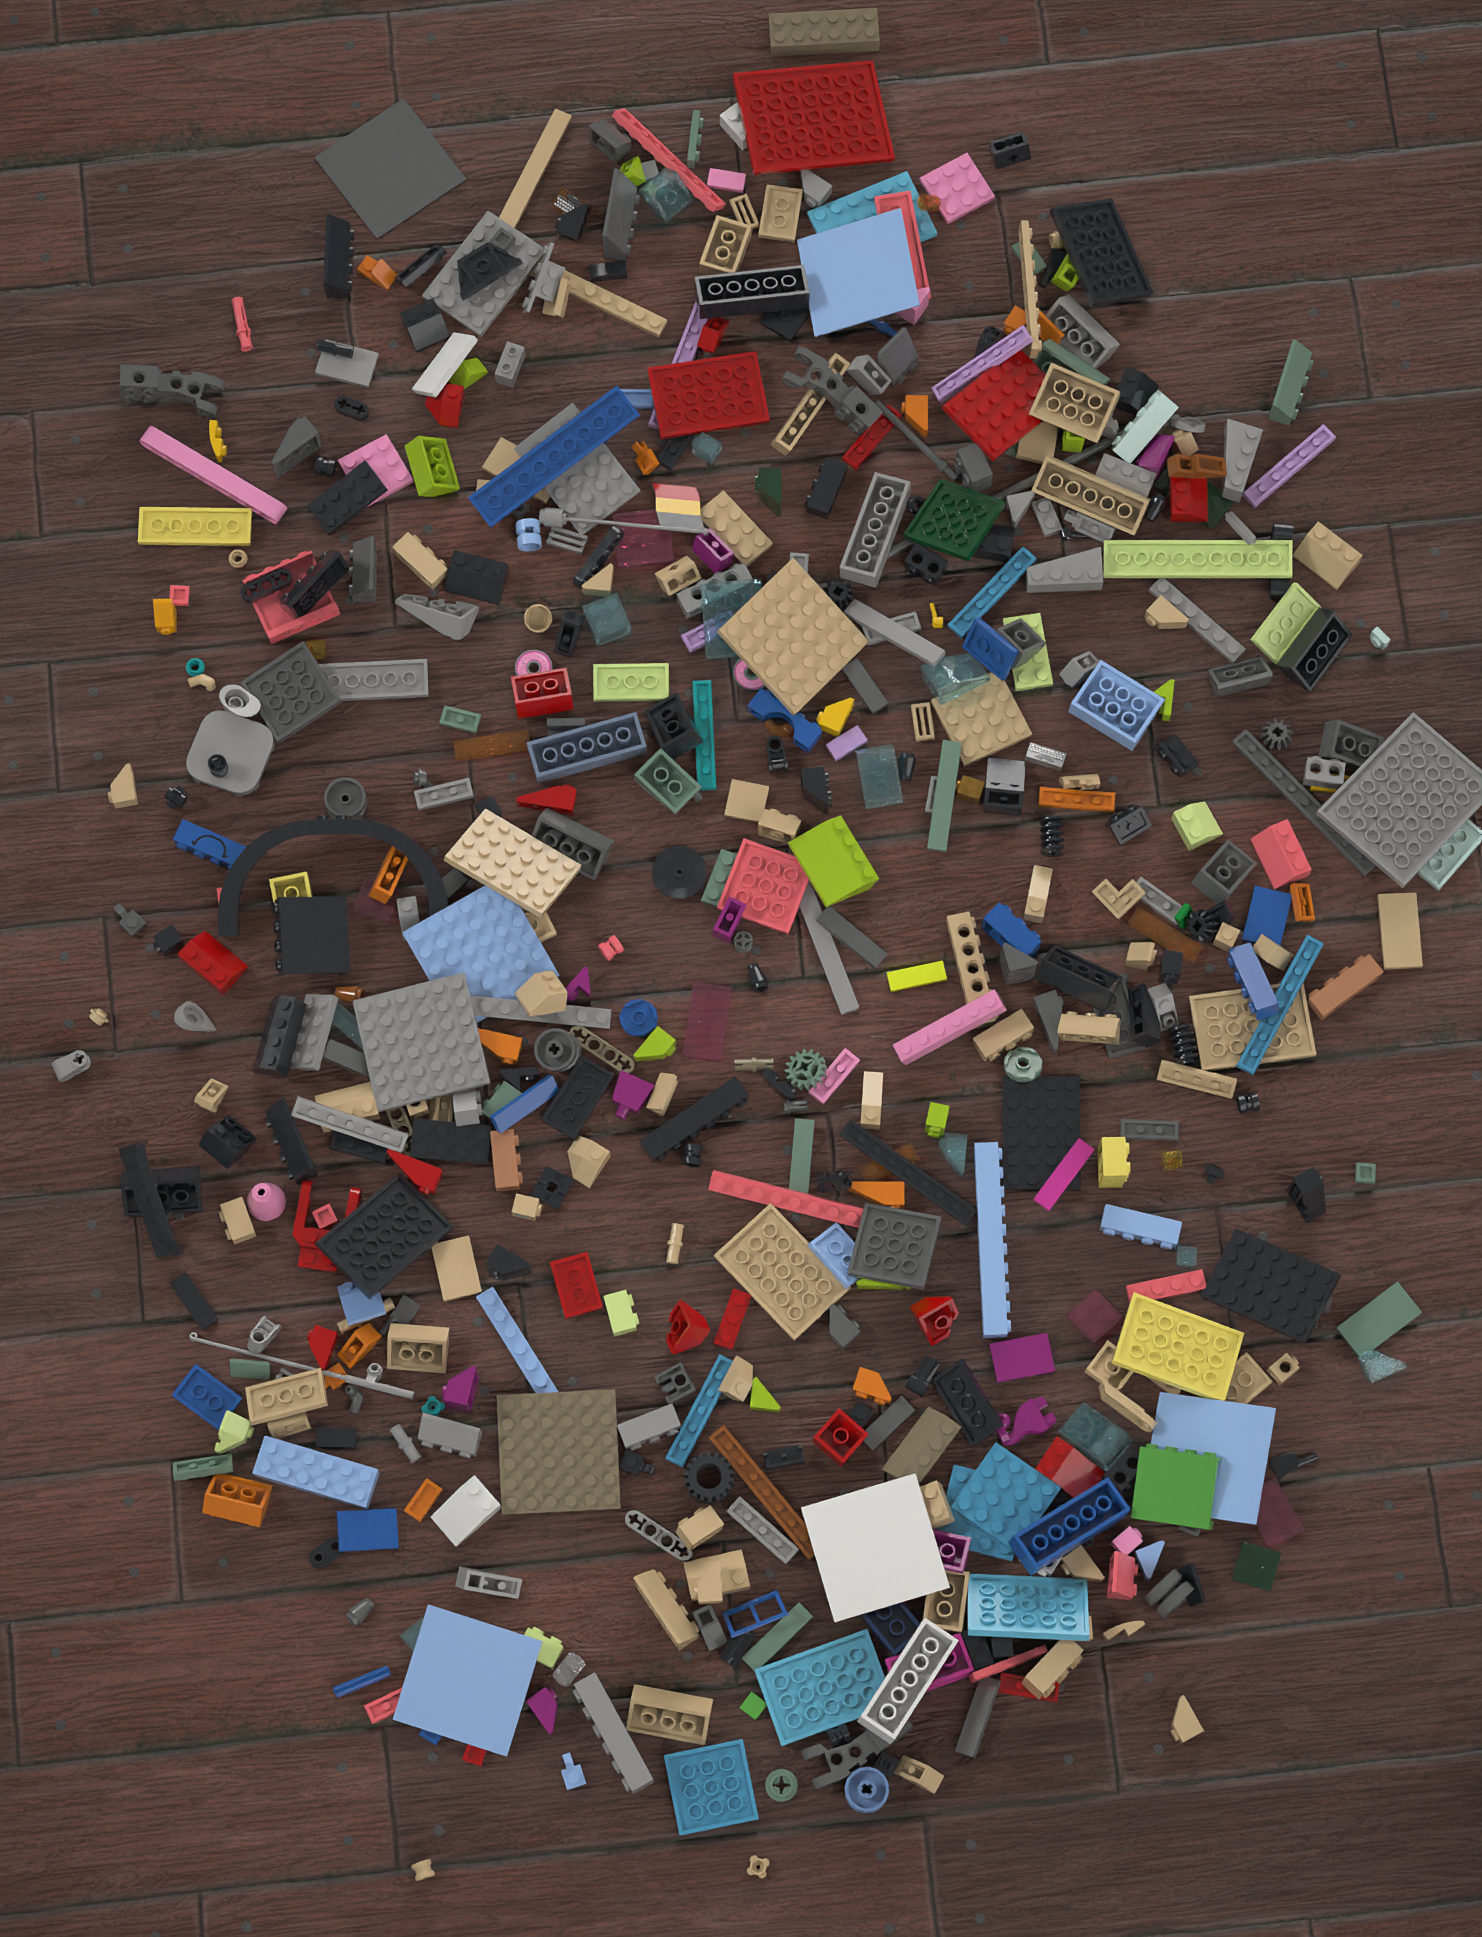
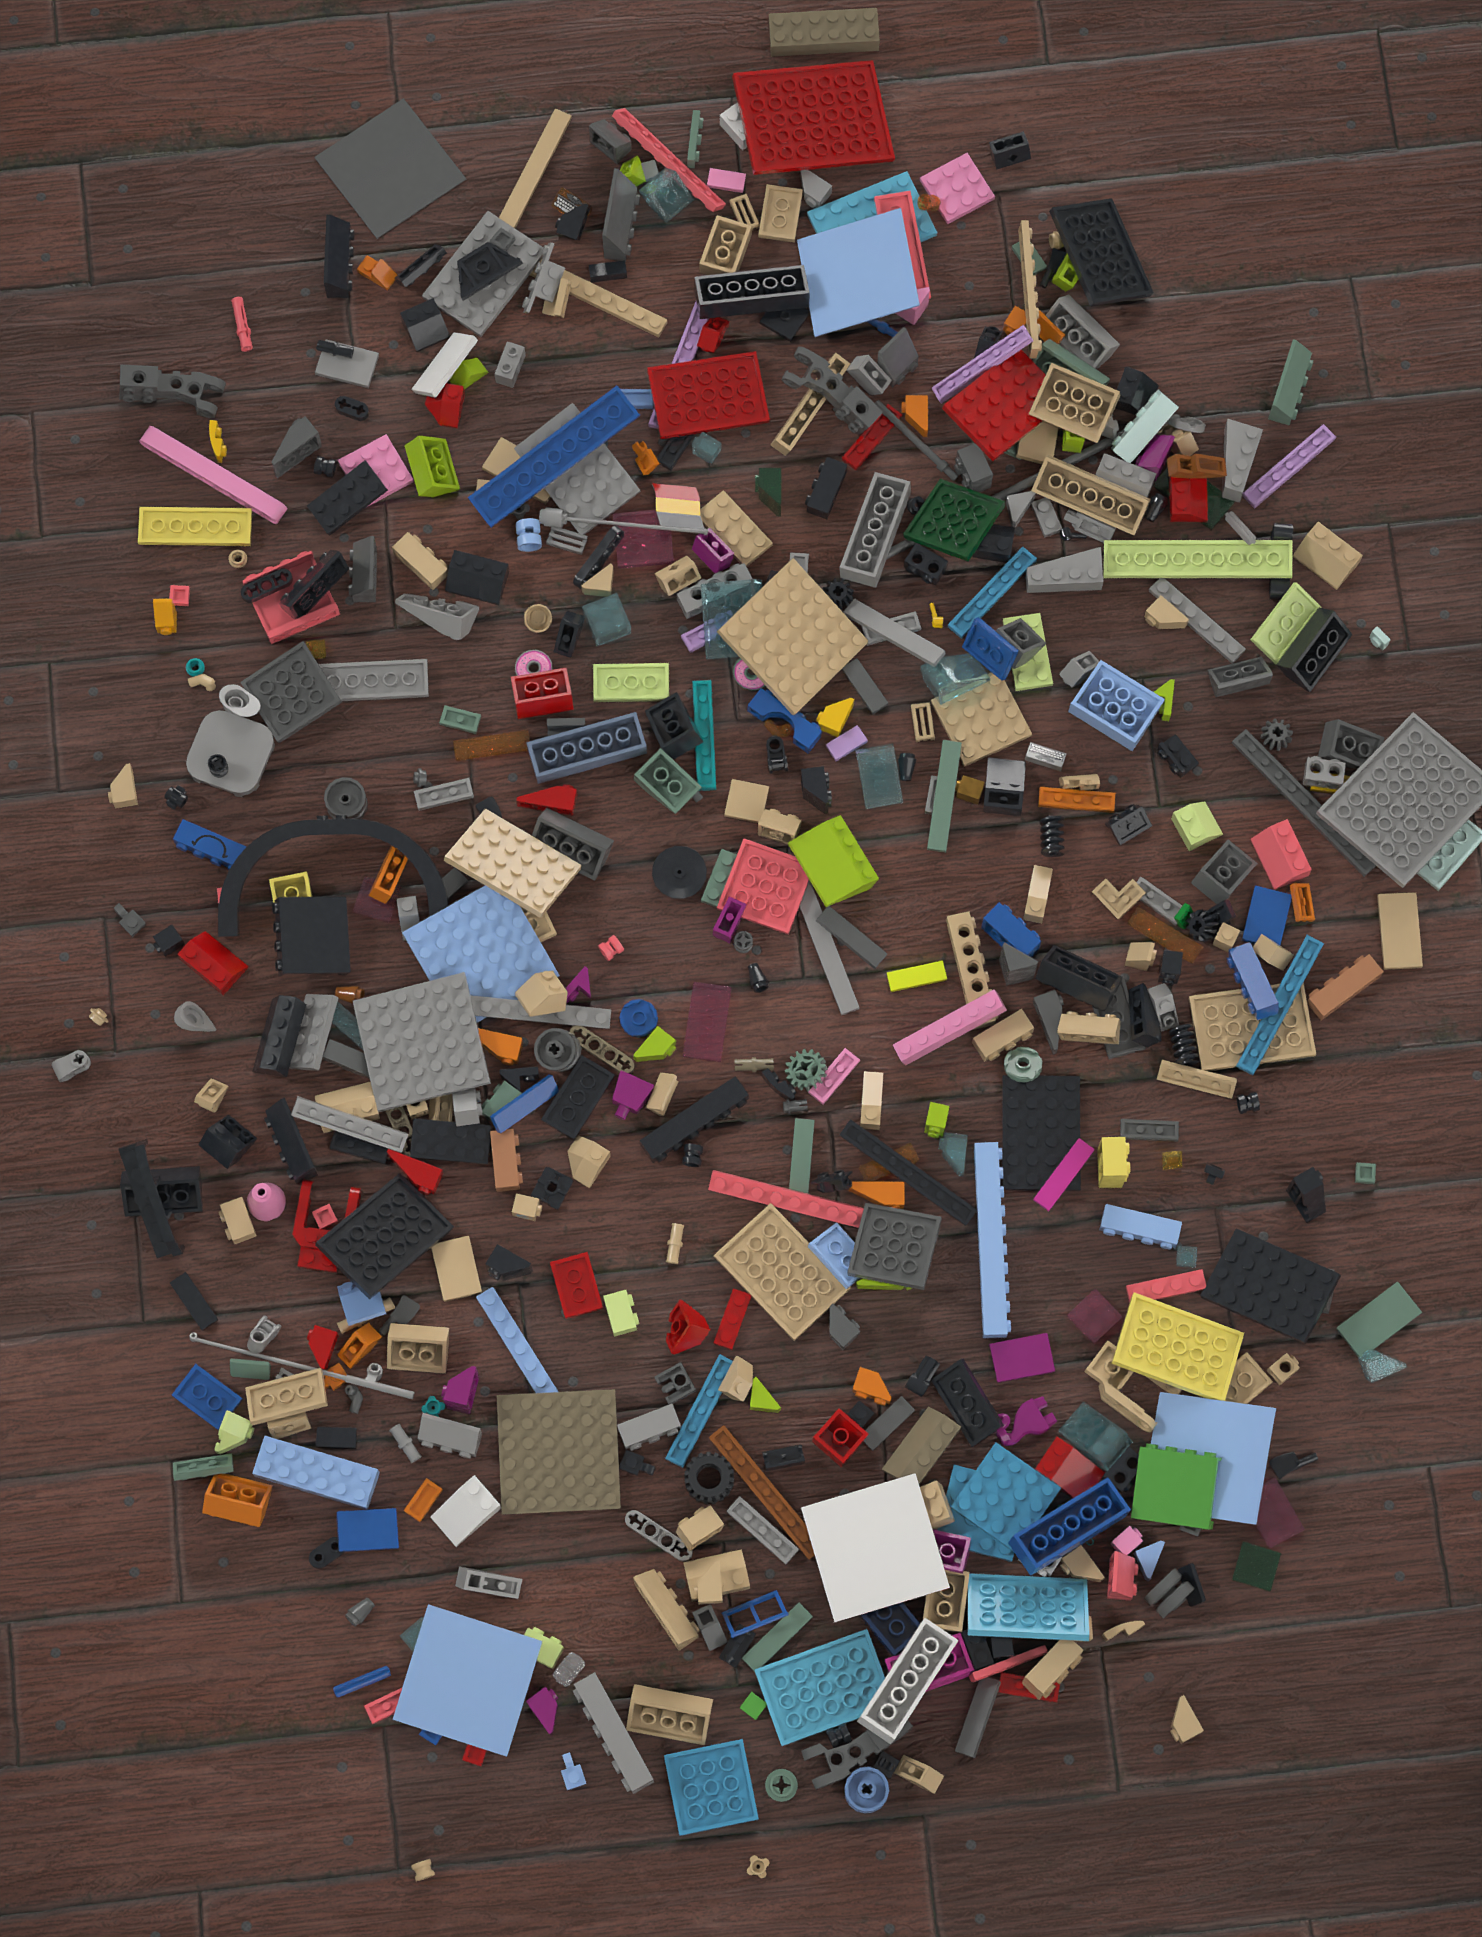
red slope [910,1297,959,1346] -> none

